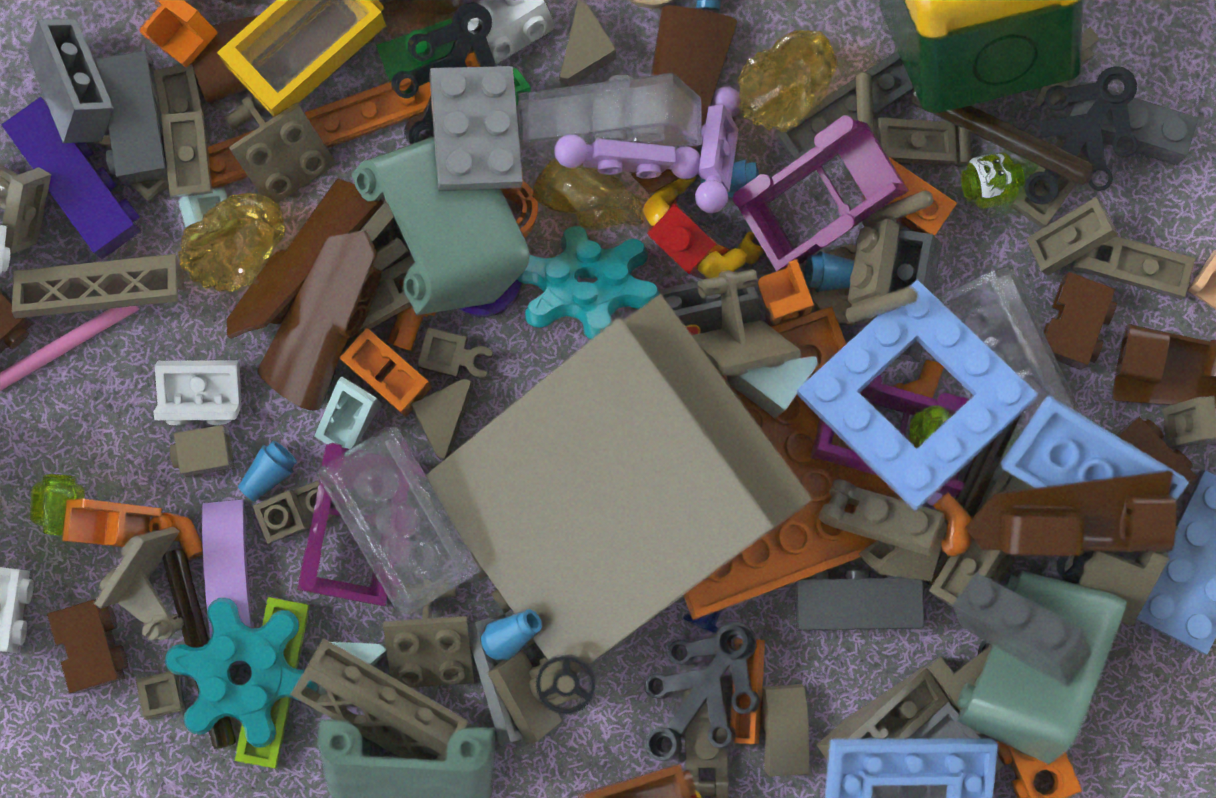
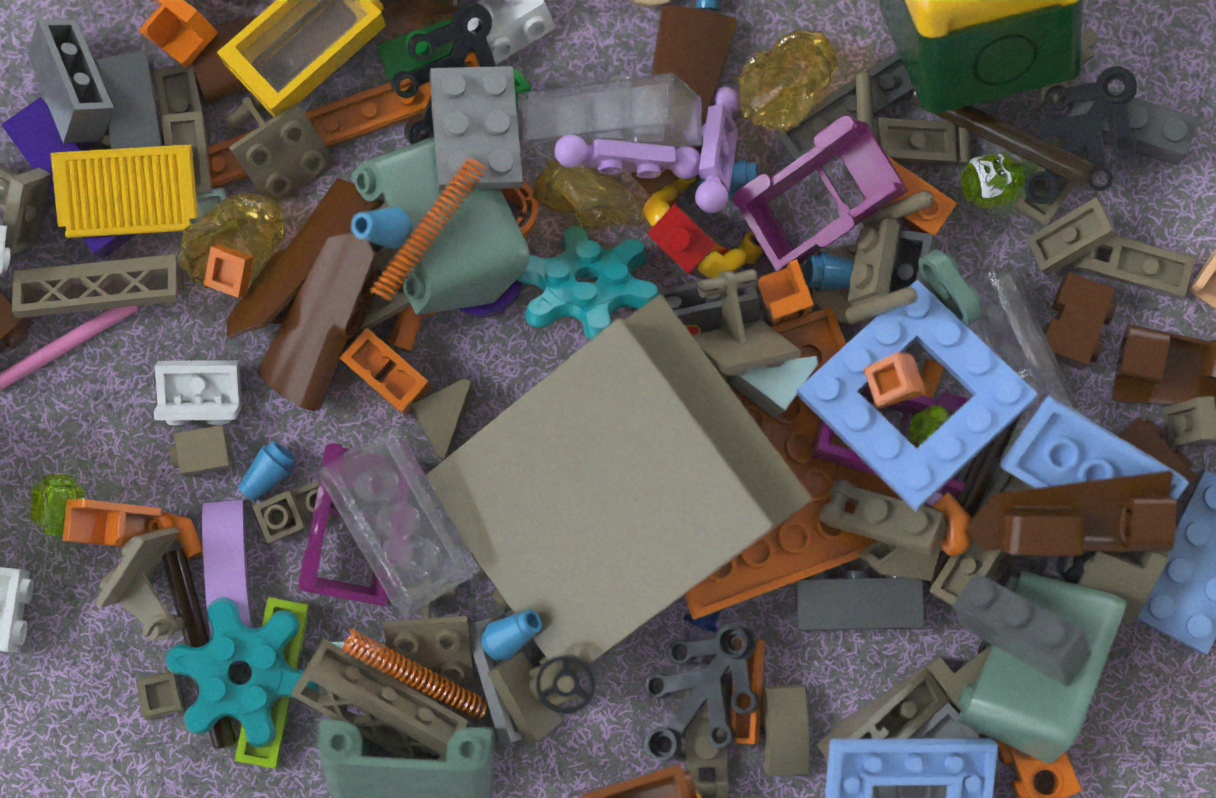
reddish brown brick [47,599,128,694] -> none
light aqua slope [315,377,382,450] -> none
dark tan plate [417,327,493,379] -> none
dark tan slope [560,0,616,88] -> none
none -> yellow window [51,144,198,238]
none -> orange plate [204,244,254,298]
none -> orange piece [343,629,487,721]
none -> dark azure cone [352,207,413,249]
none -> orange piece [370,158,486,301]
none -> orange slope [864,351,926,408]
none -> sand green plate [918,249,983,326]

